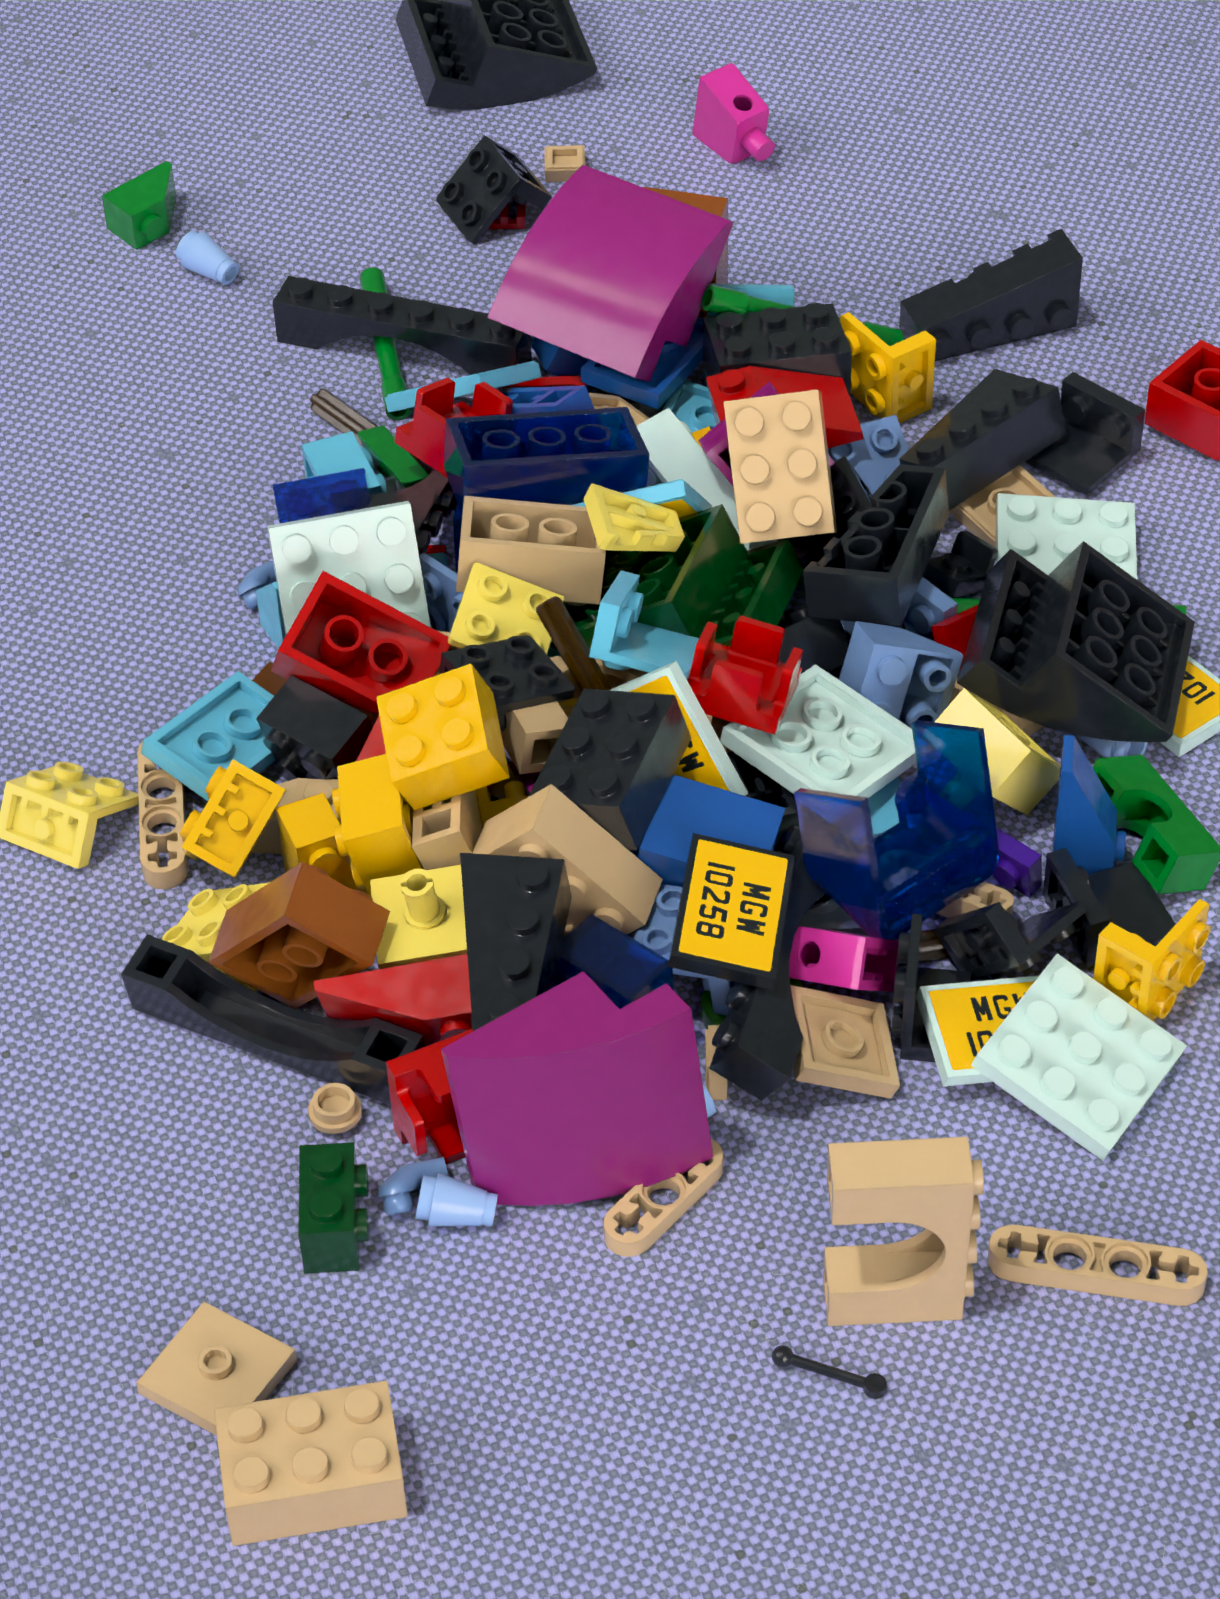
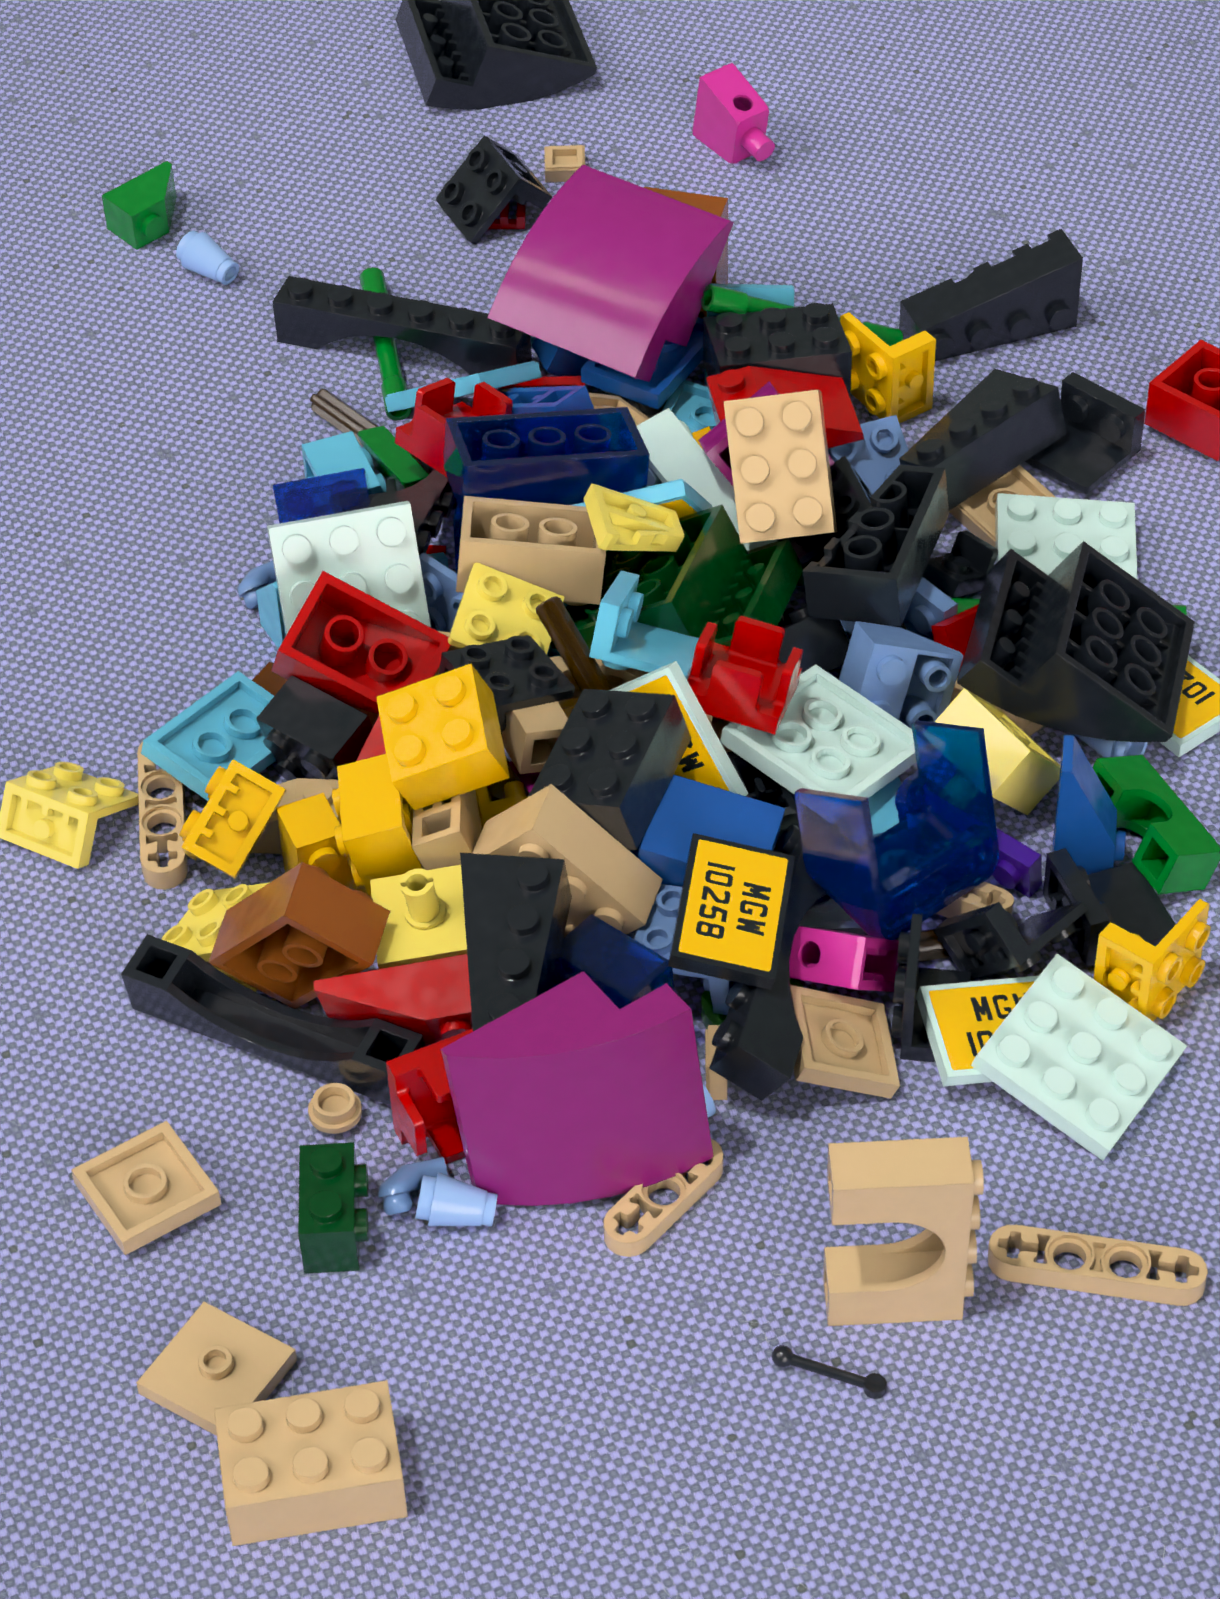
none -> tan plate [71,1120,221,1255]

